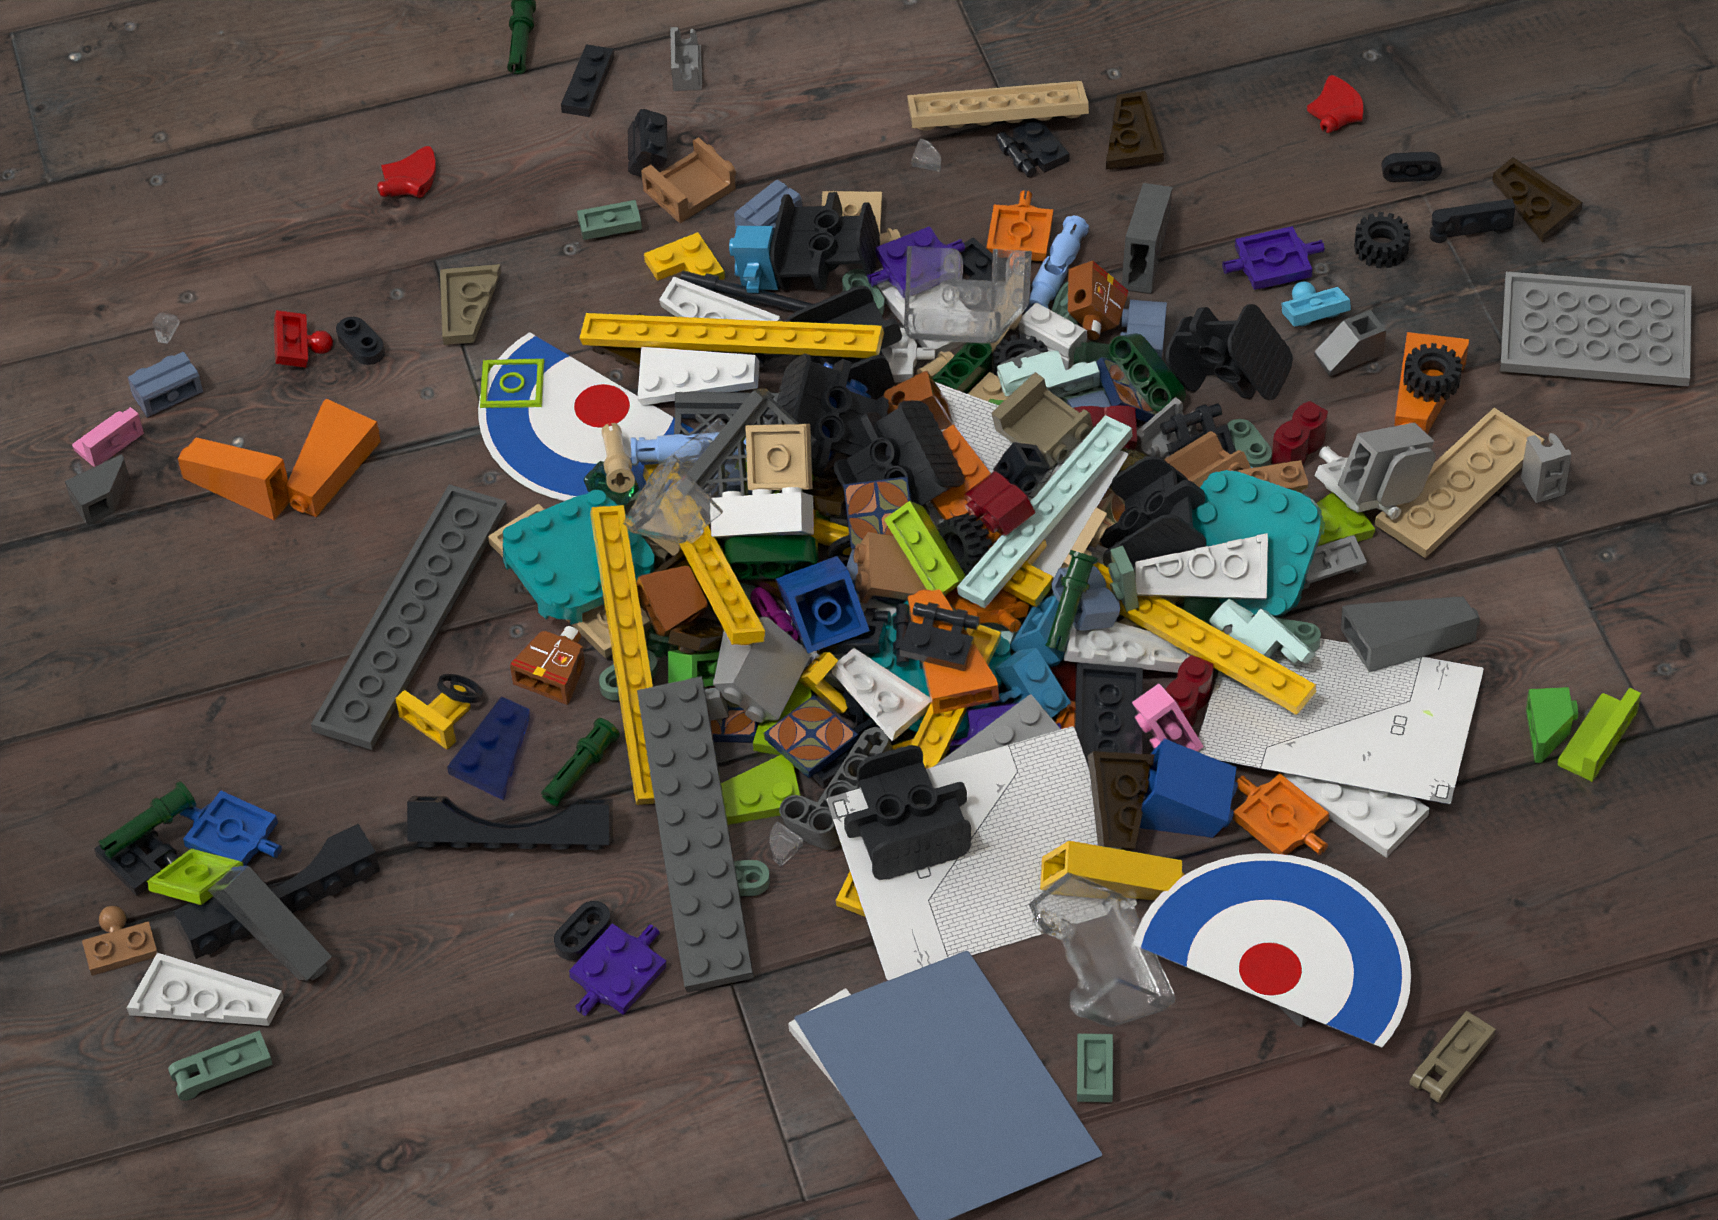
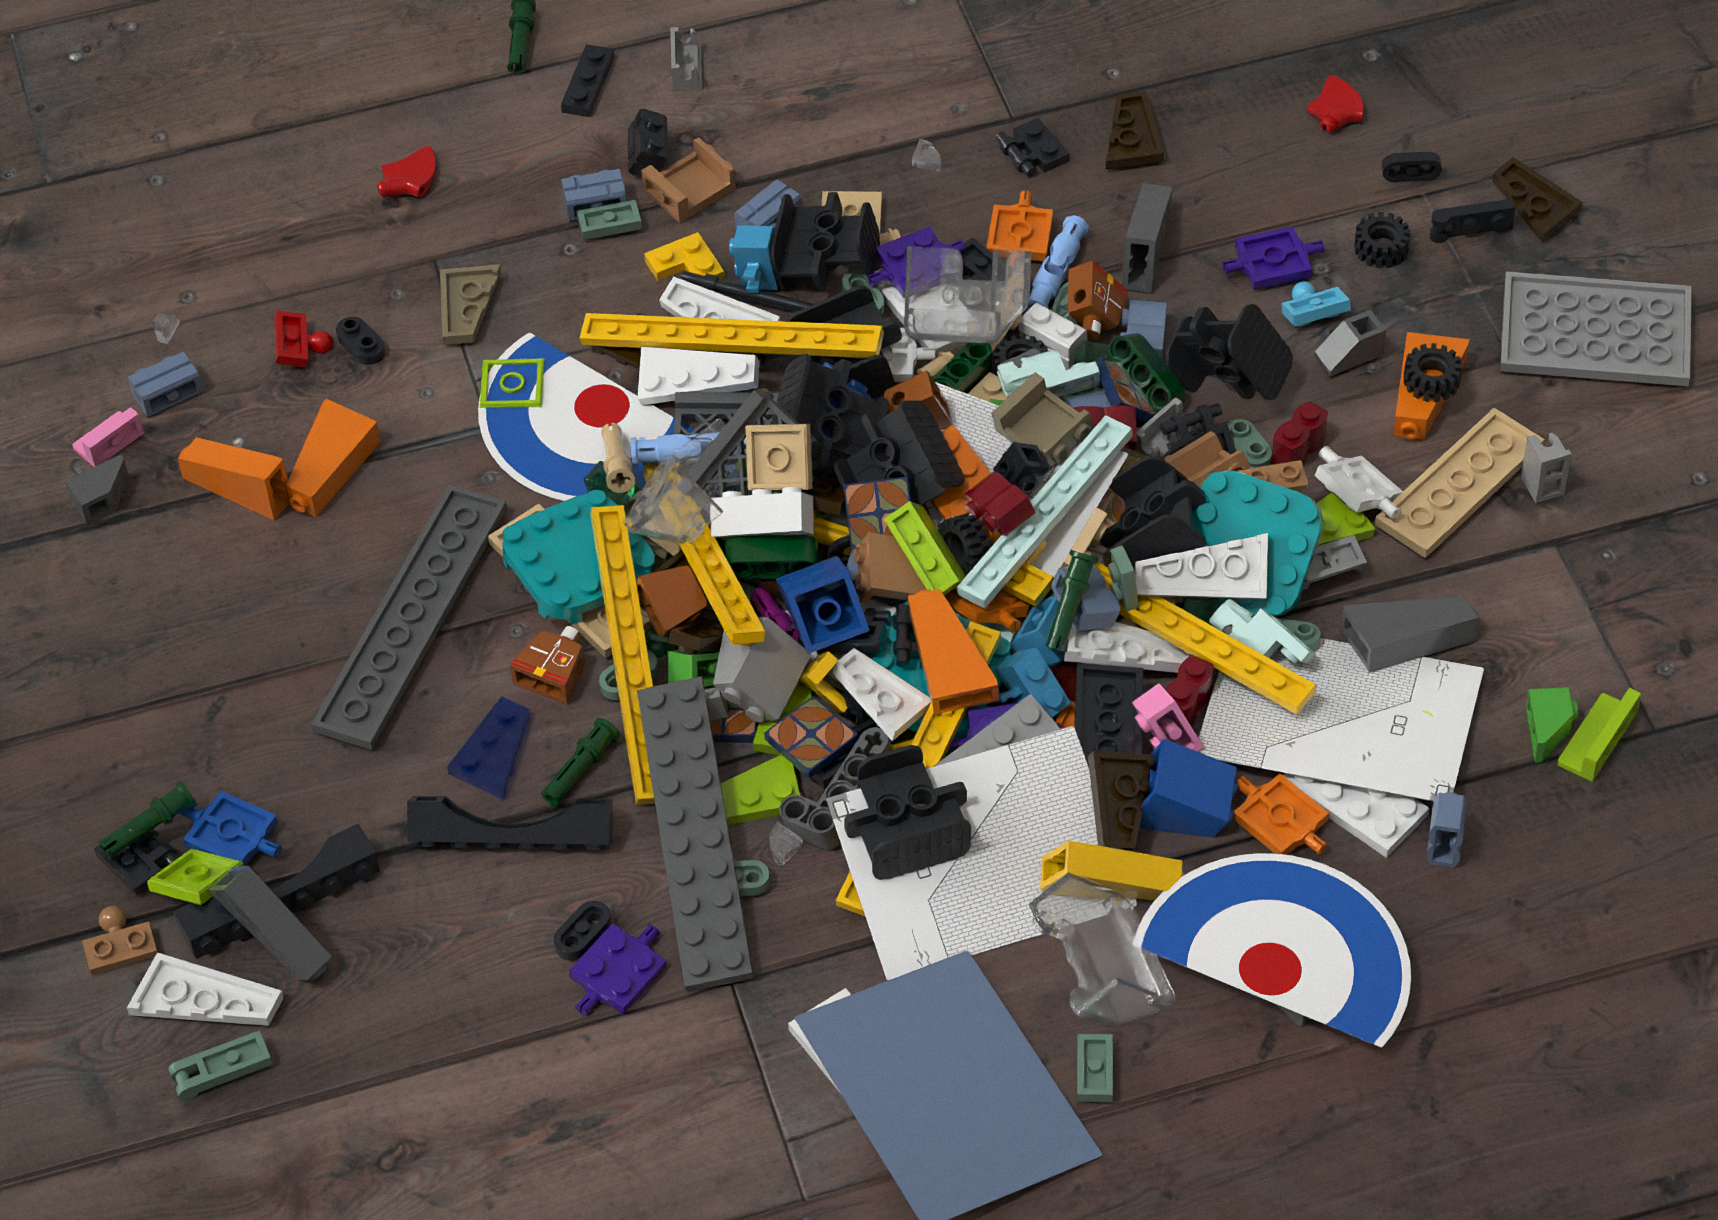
yellow piece [395,674,483,750] -> none
black plate [900,602,980,671] -> none
tan plate [907,81,1089,131] -> none
light grey brick [1338,422,1436,507] -> none
dark tan plate [1410,1011,1496,1103] -> none
none -> sand blue brick [561,169,626,222]
none -> sand blue brick [1426,792,1467,868]

